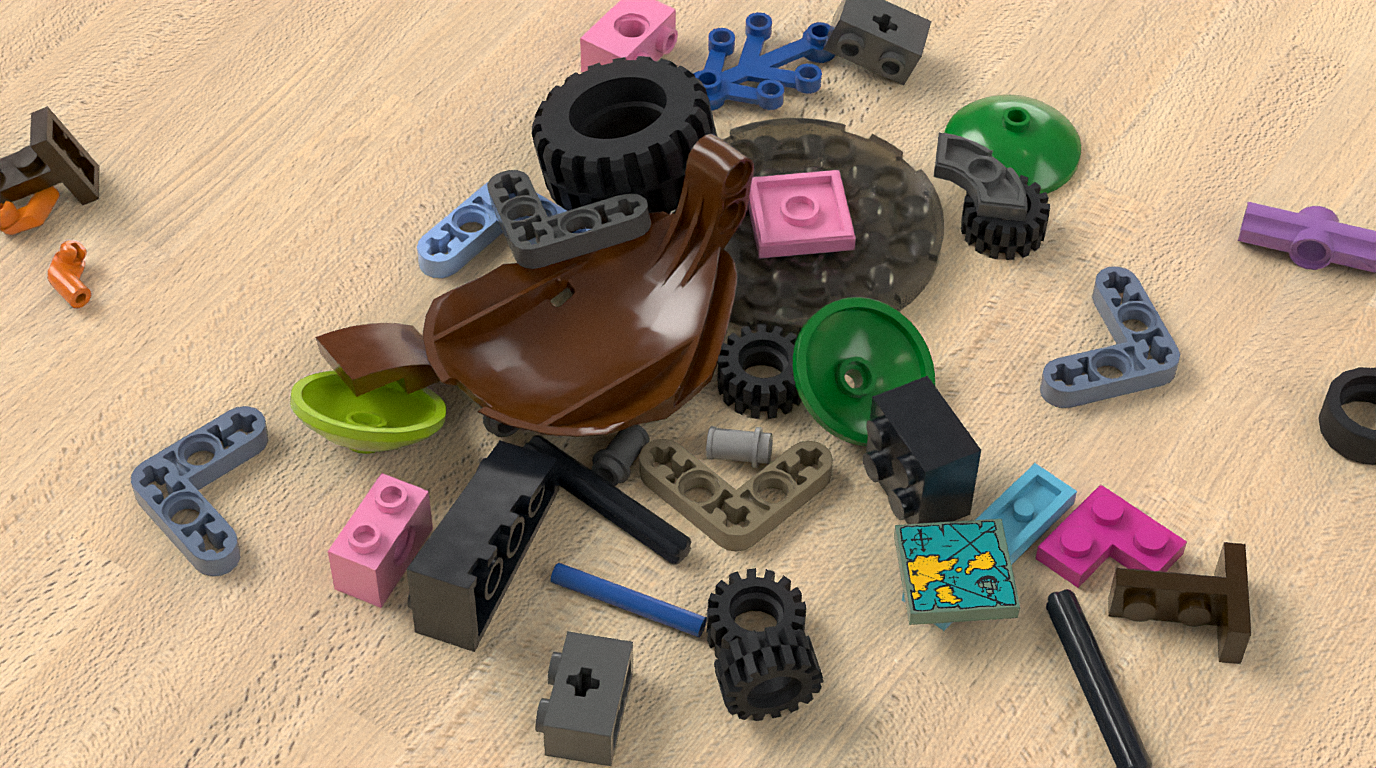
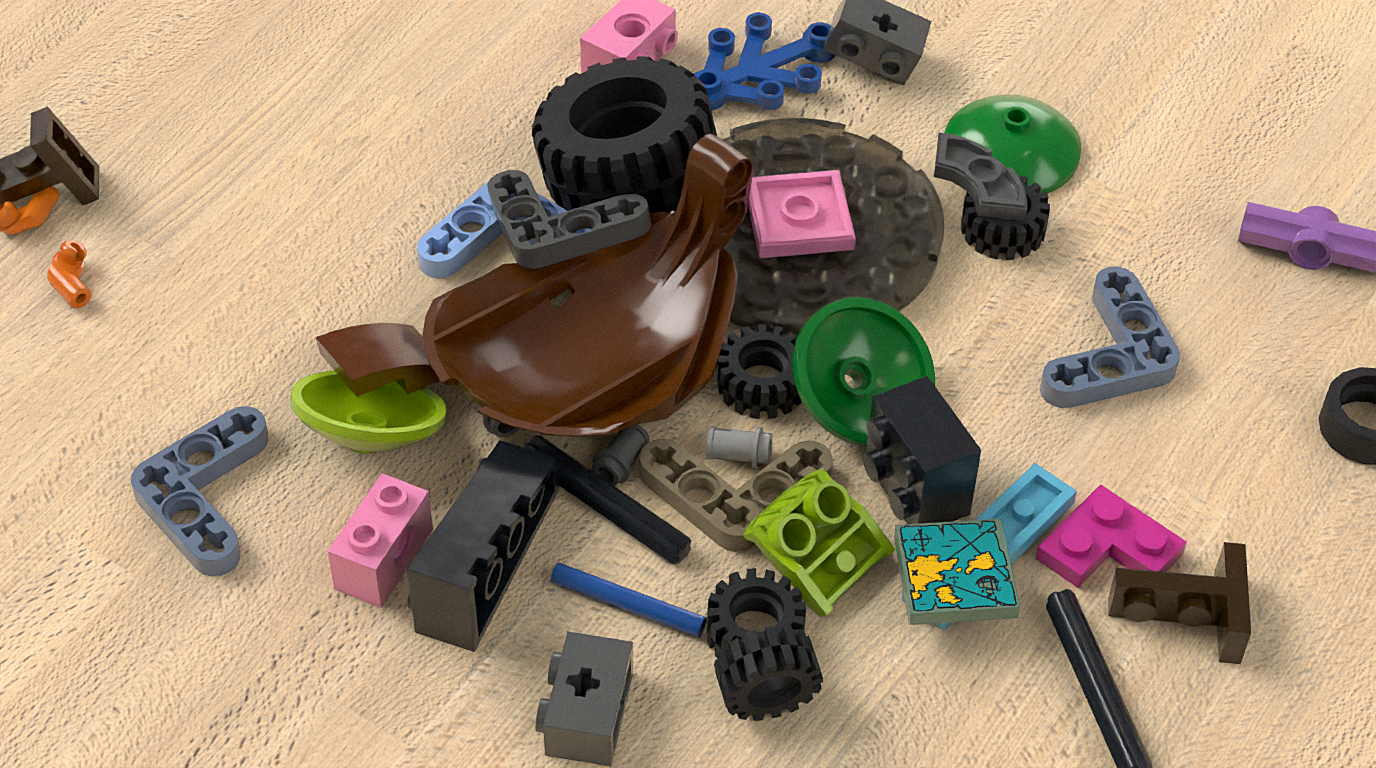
none -> lime slope [743,469,896,617]

